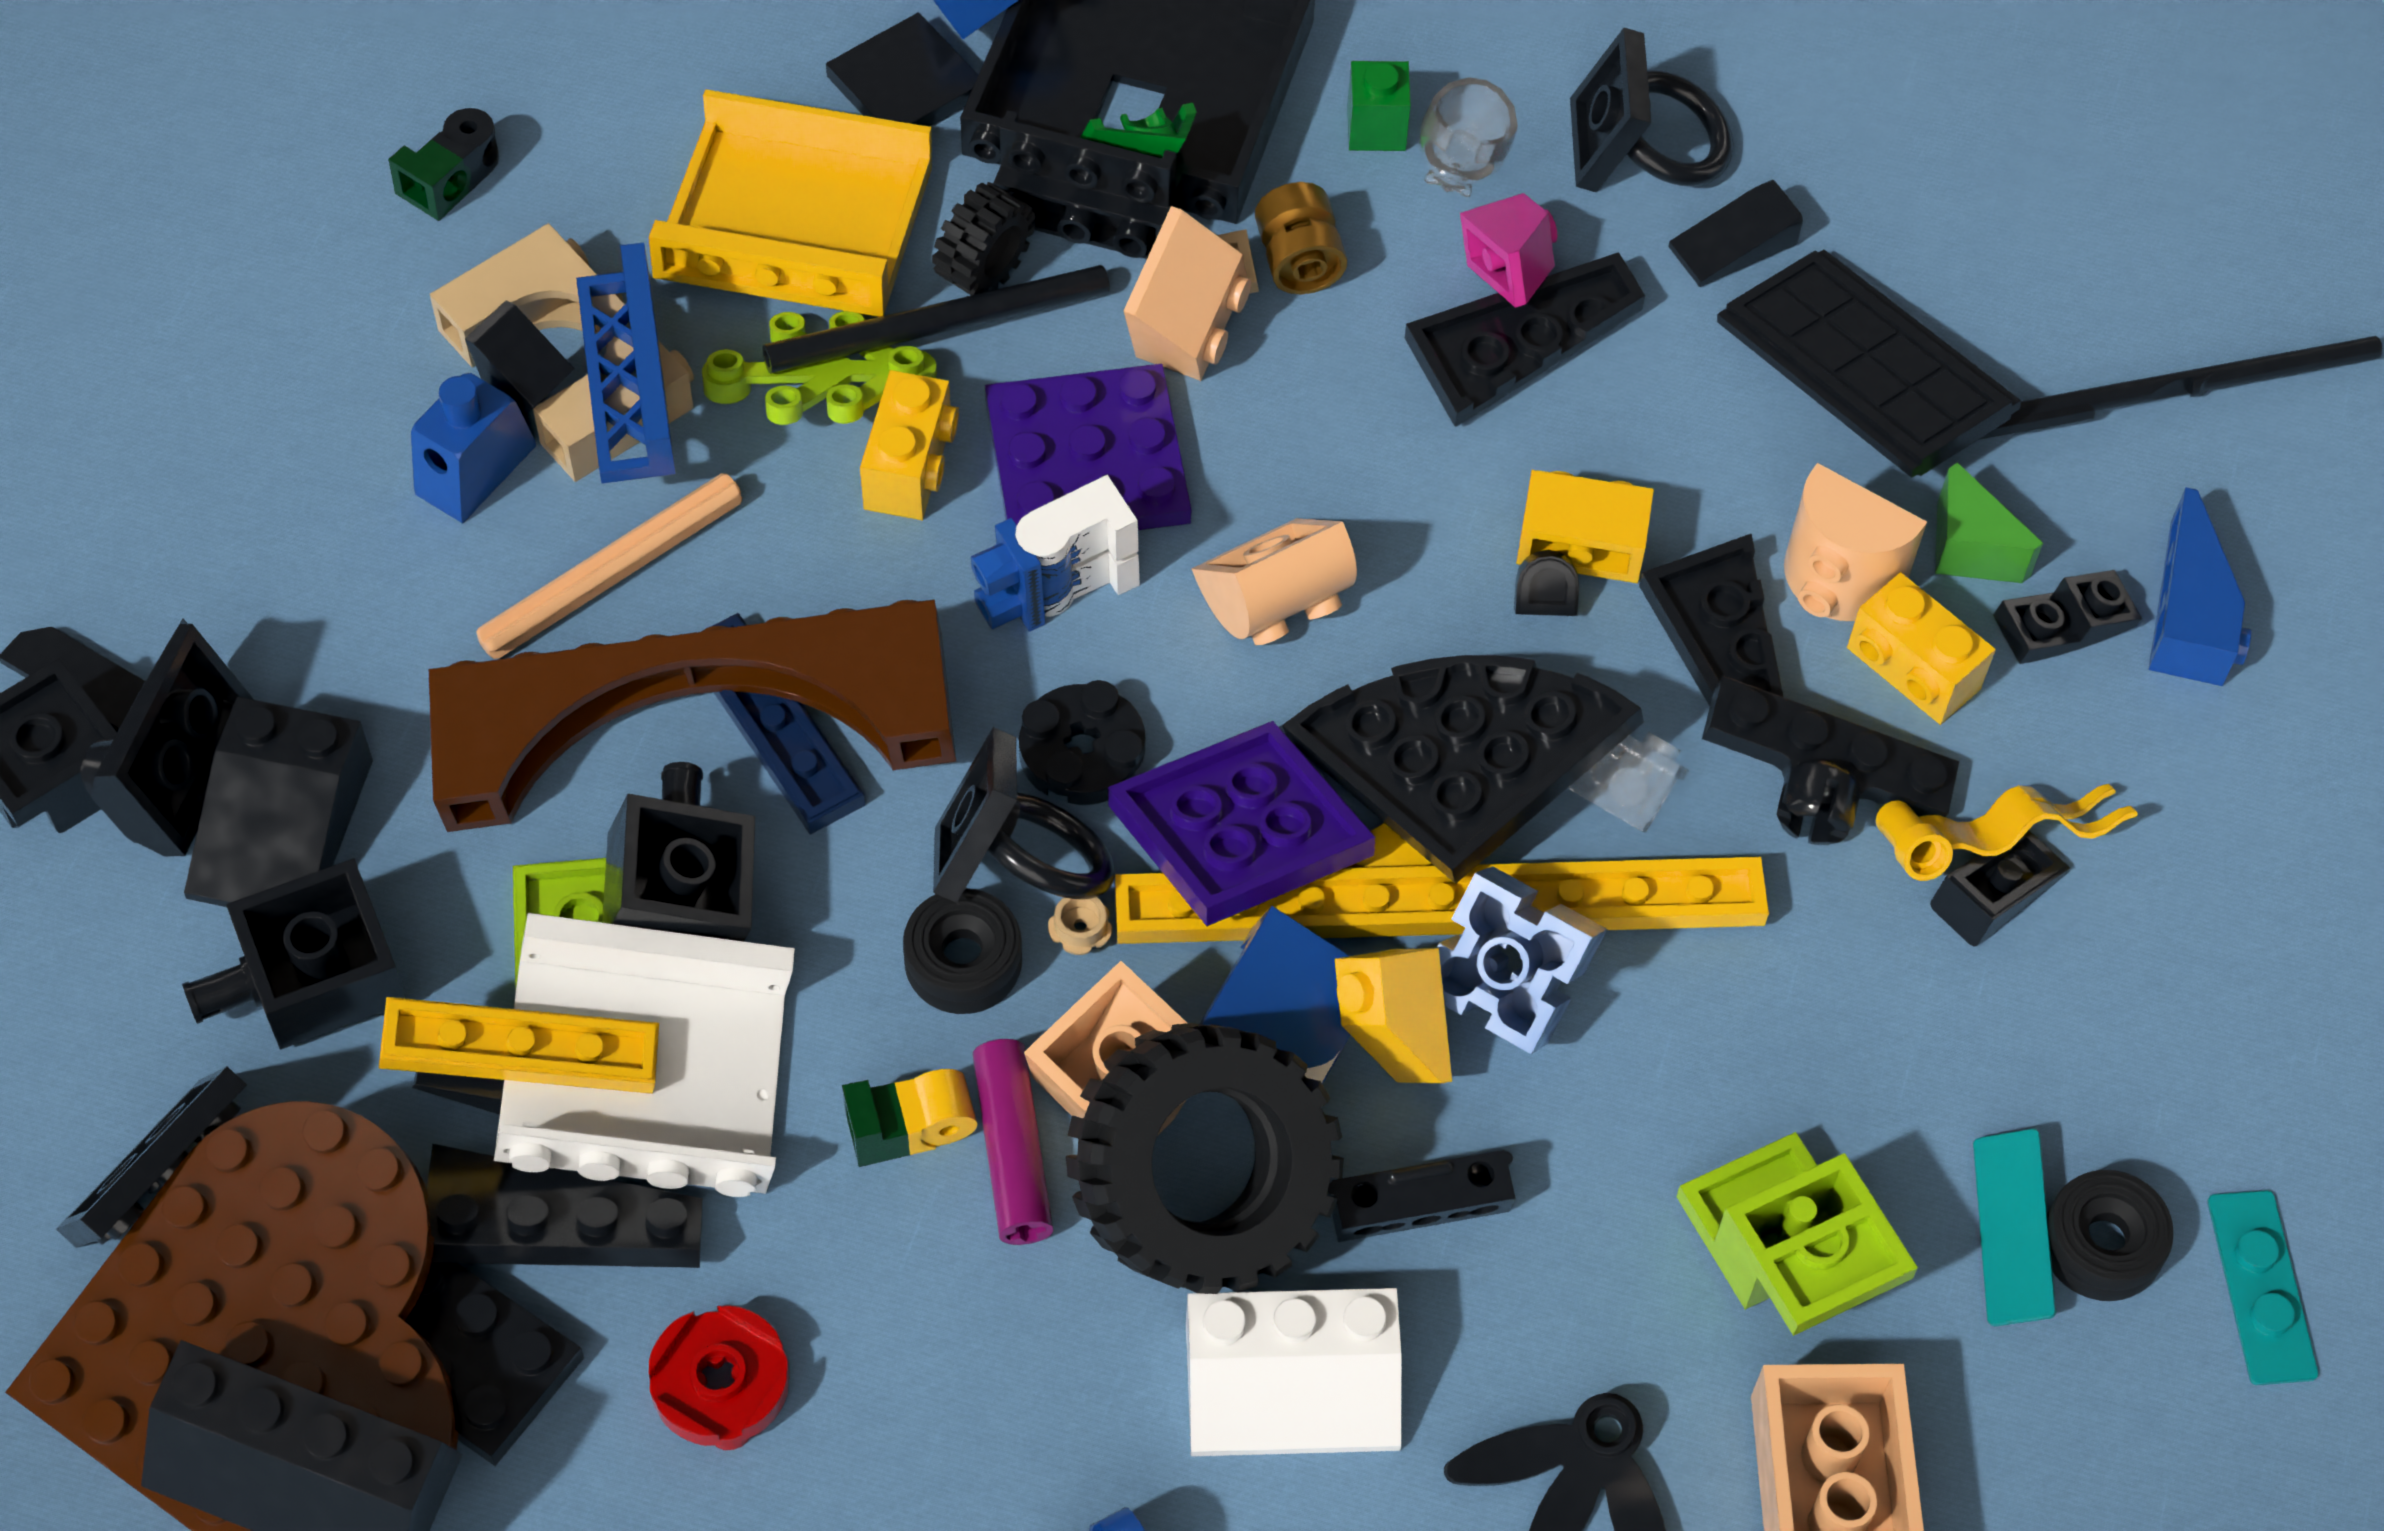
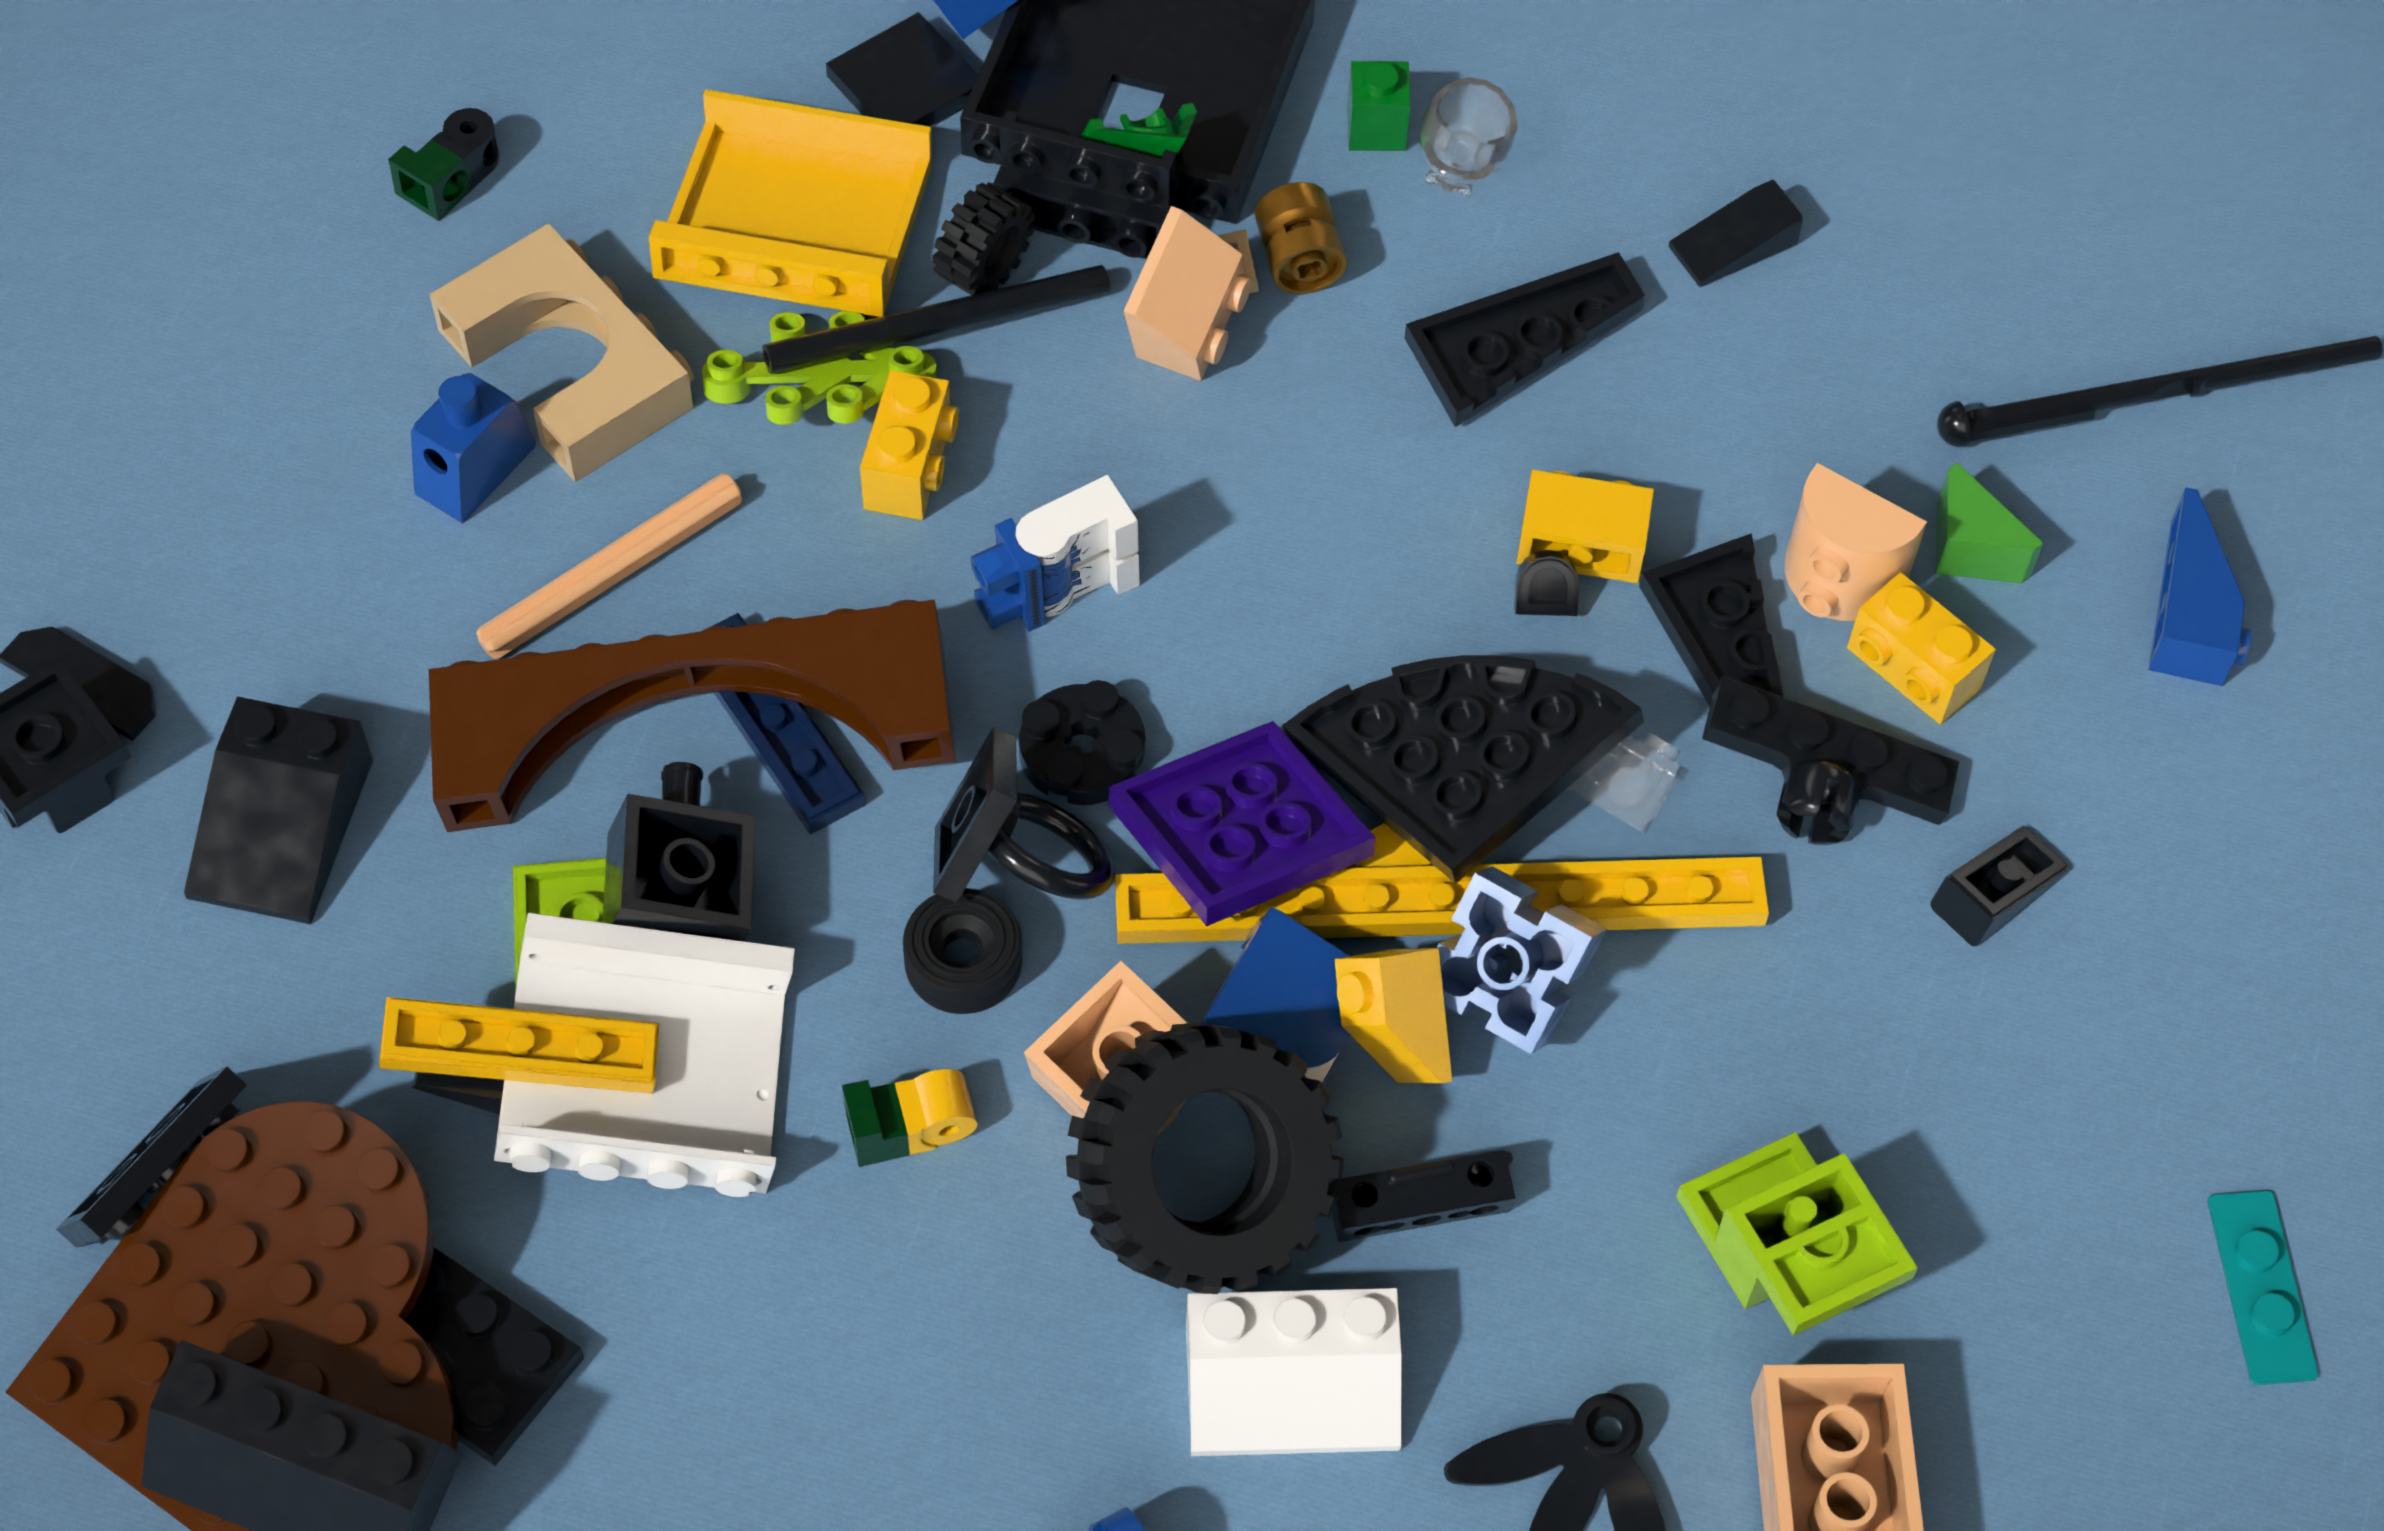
black slope [81,618,254,857] -> none
black brick [182,858,407,1050] -> none
black wing [427,1143,703,1268] -> none
black slope [465,300,575,415] -> none
blue fence [576,242,676,484] -> none
red plate [649,1306,790,1450] -> none
magenta piece [972,1039,1053,1245] -> none
dark purple plate [985,364,1192,530] -> none
tan plate [1048,897,1112,955] -> none
light nougat brick [1191,518,1357,645] -> none
dark pink slope [1460,193,1558,308] -> none
black tile [1570,27,1733,192] -> none
black piece [1717,249,2021,478] -> none
yellow flag [1876,784,2138,881] -> none
teal piece [1973,1129,2056,1327] -> none
black slope [1993,570,2142,664] -> none
black tyre [2048,1170,2173,1301] -> none

